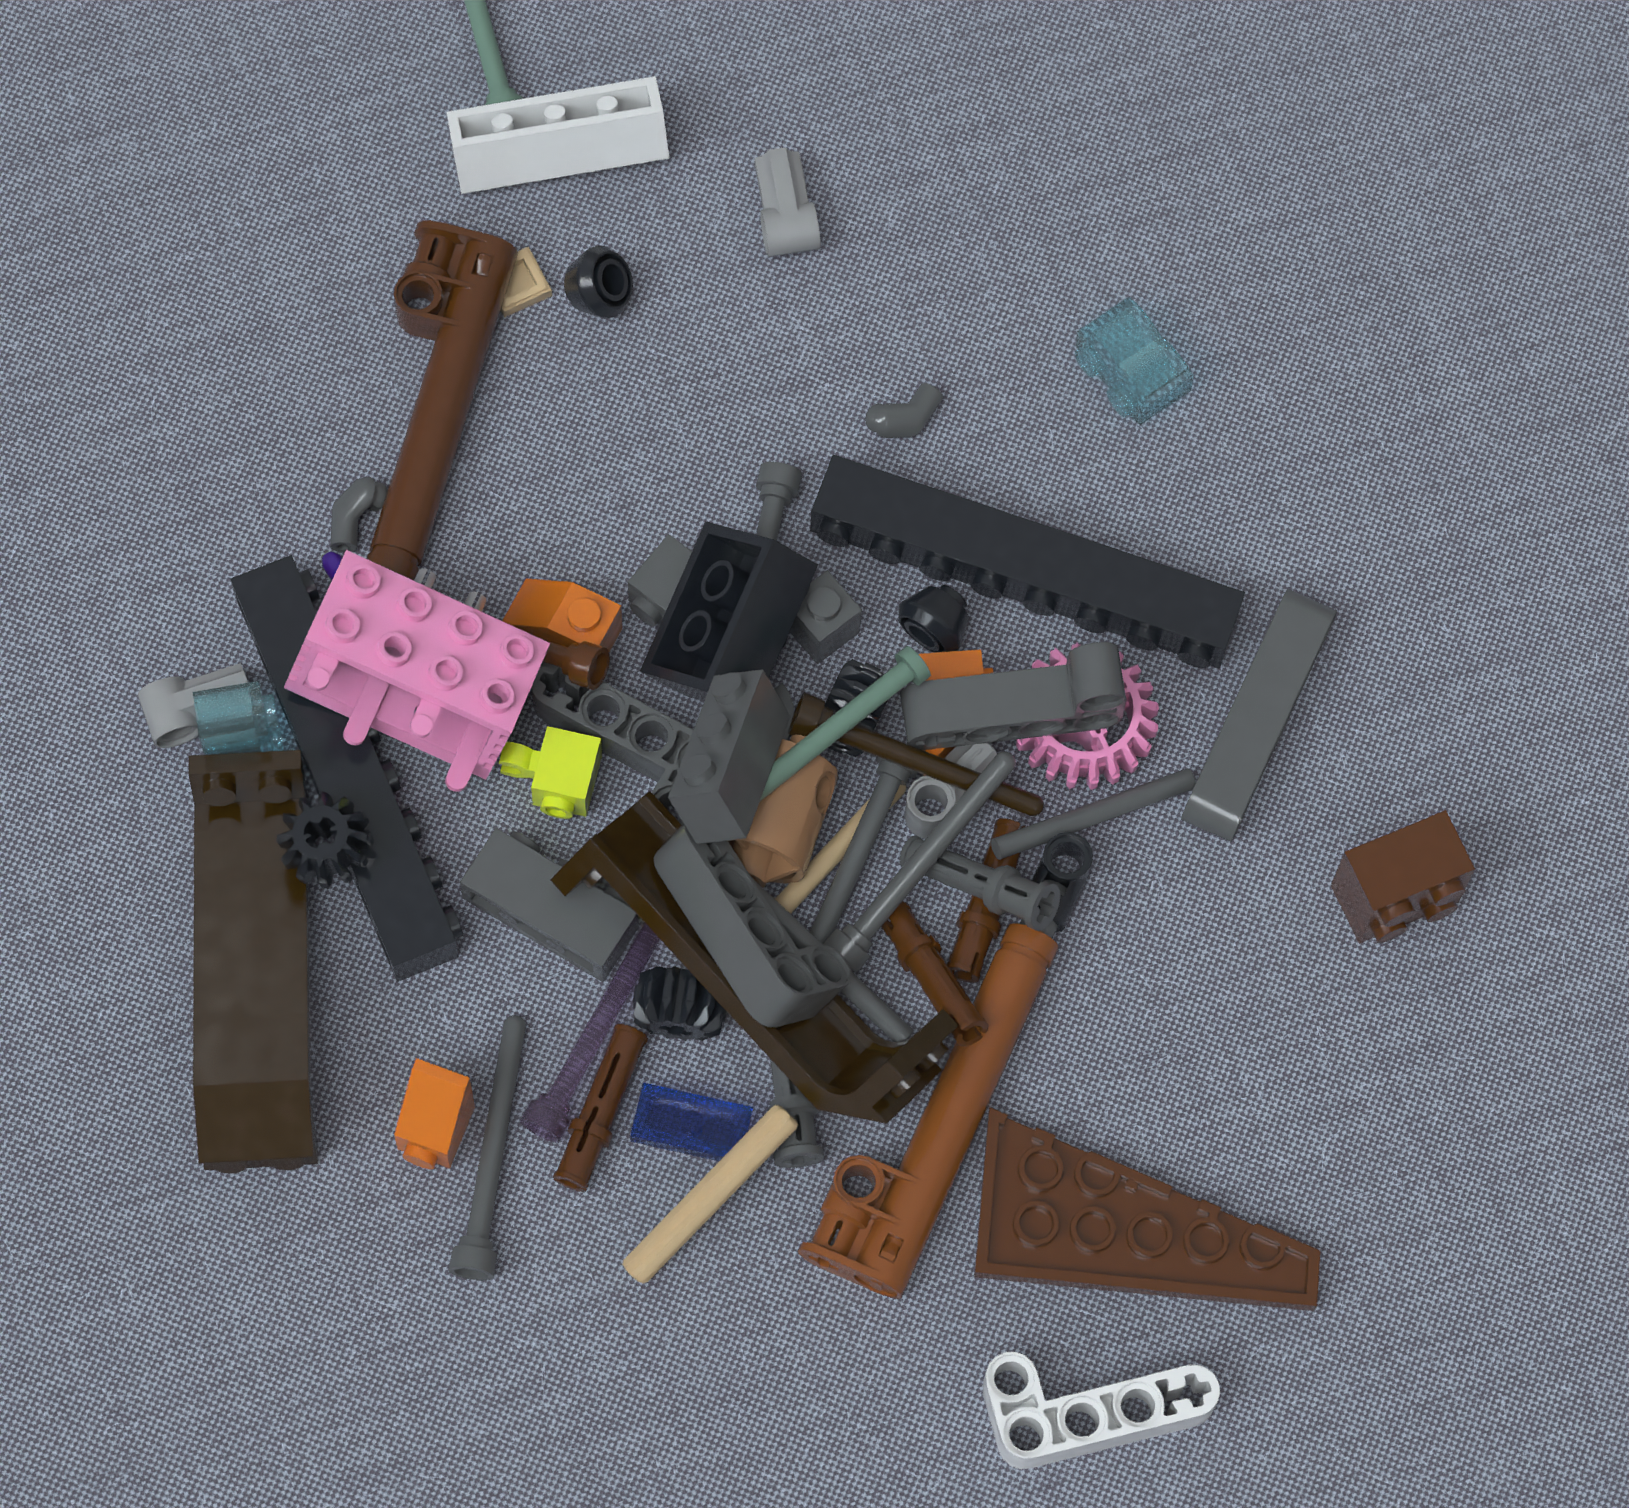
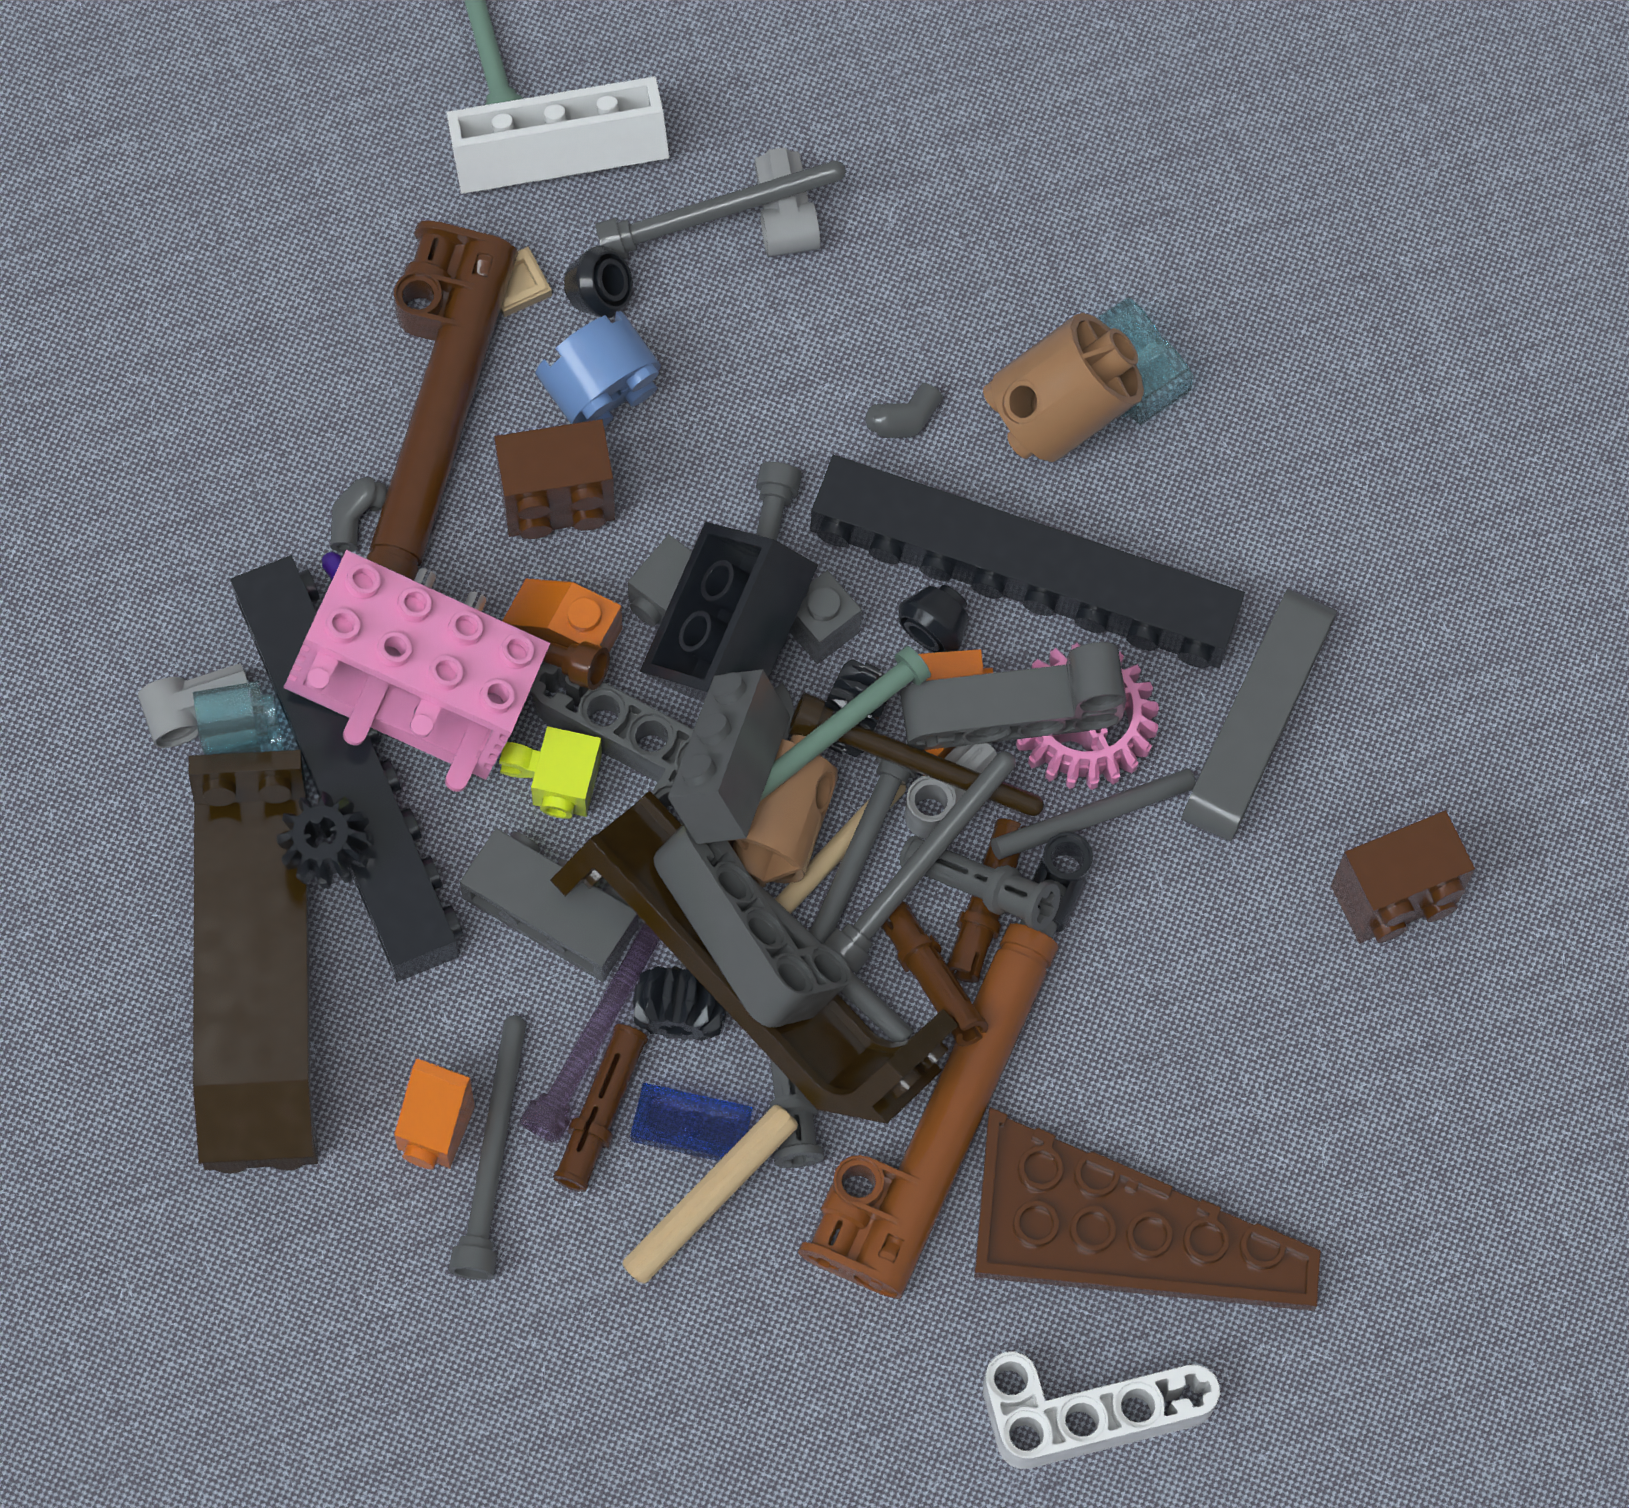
none -> reddish brown brick [494,419,615,539]
none -> medium blue brick [535,311,661,427]
none -> dark grey piece [596,160,846,259]
none -> medium nougat cylinder [983,312,1144,462]

